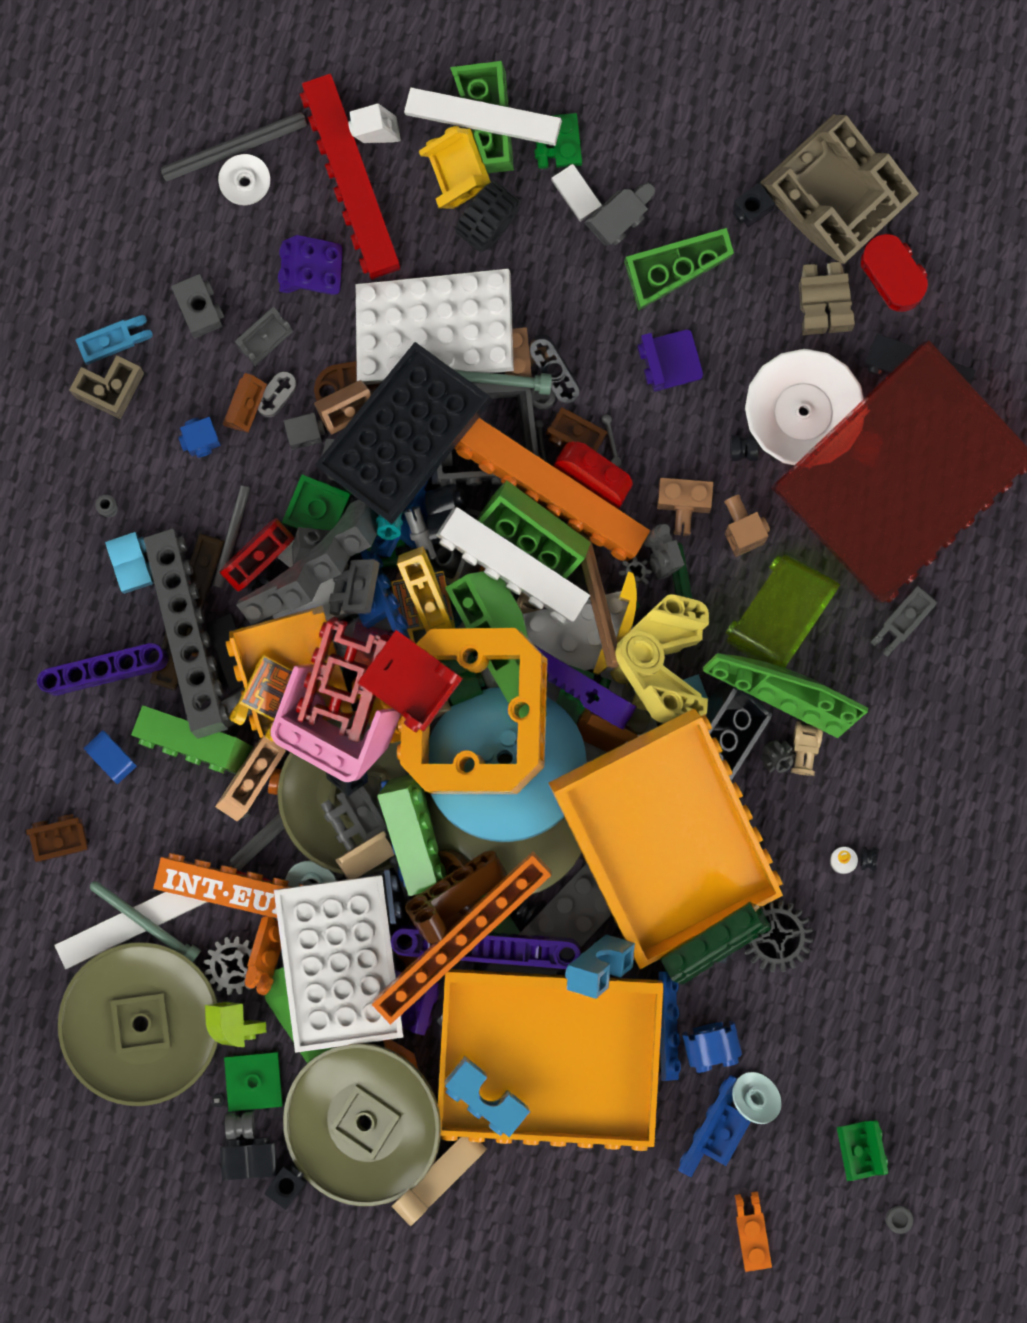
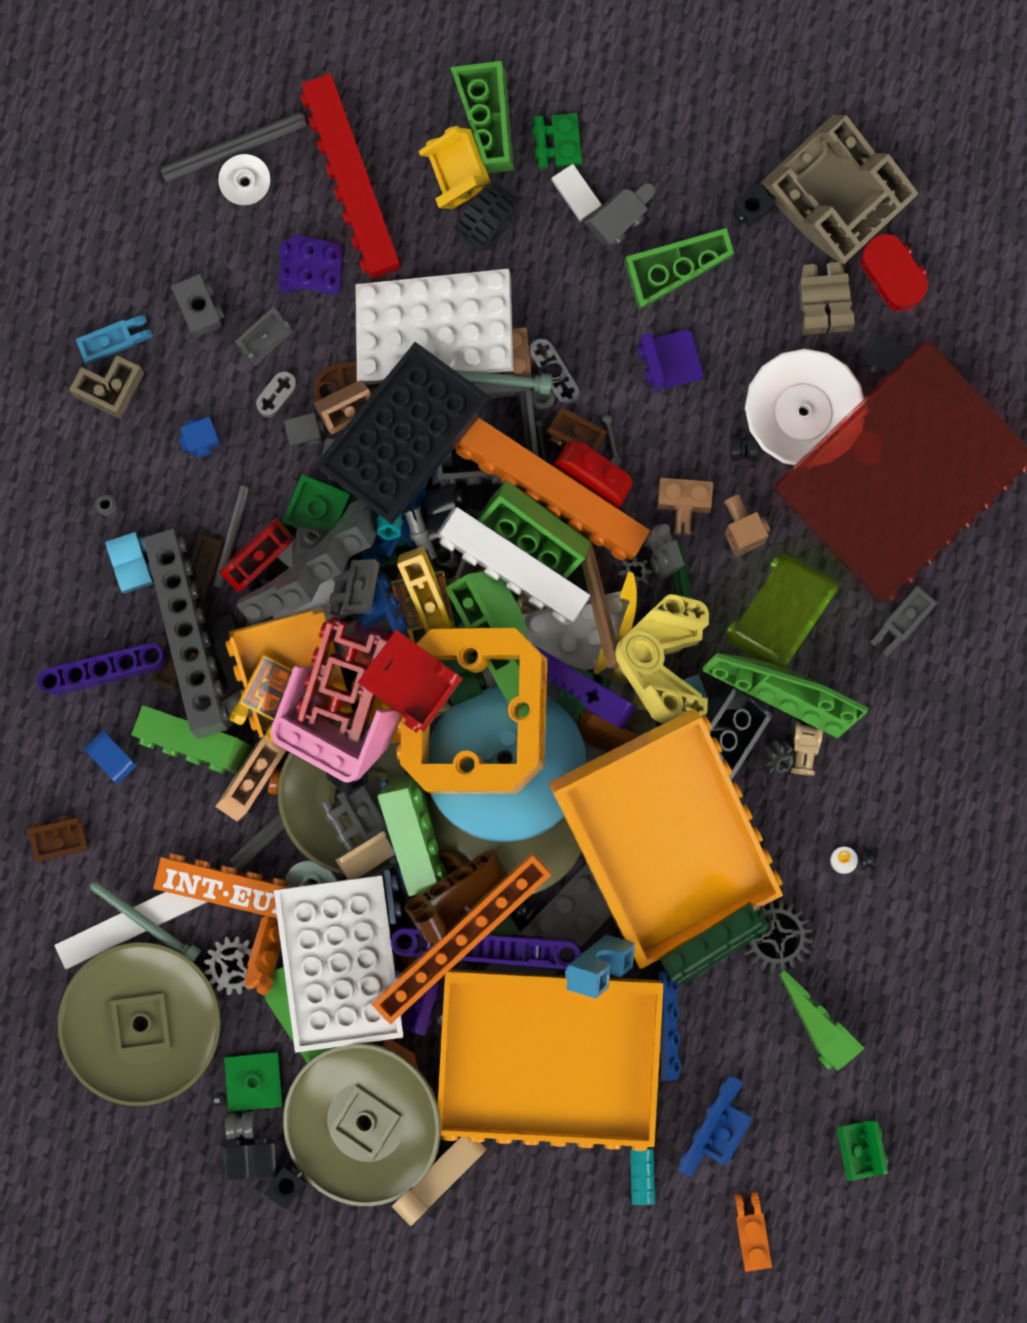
lime brick [205,1002,267,1047] -> none
dark orange panel [223,373,267,433] -> none
white slope [349,104,401,143] -> none
white tile [404,88,562,146] -> none
dark azure arch [444,1056,530,1138] -> none
blue brick [682,1021,742,1073] -> none
light aqua dish [732,1072,781,1124] -> none
dark grey tile [885,1206,913,1234] -> none
none -> teal axle [630,1148,656,1205]
none -> bright green wedge [779,970,864,1071]

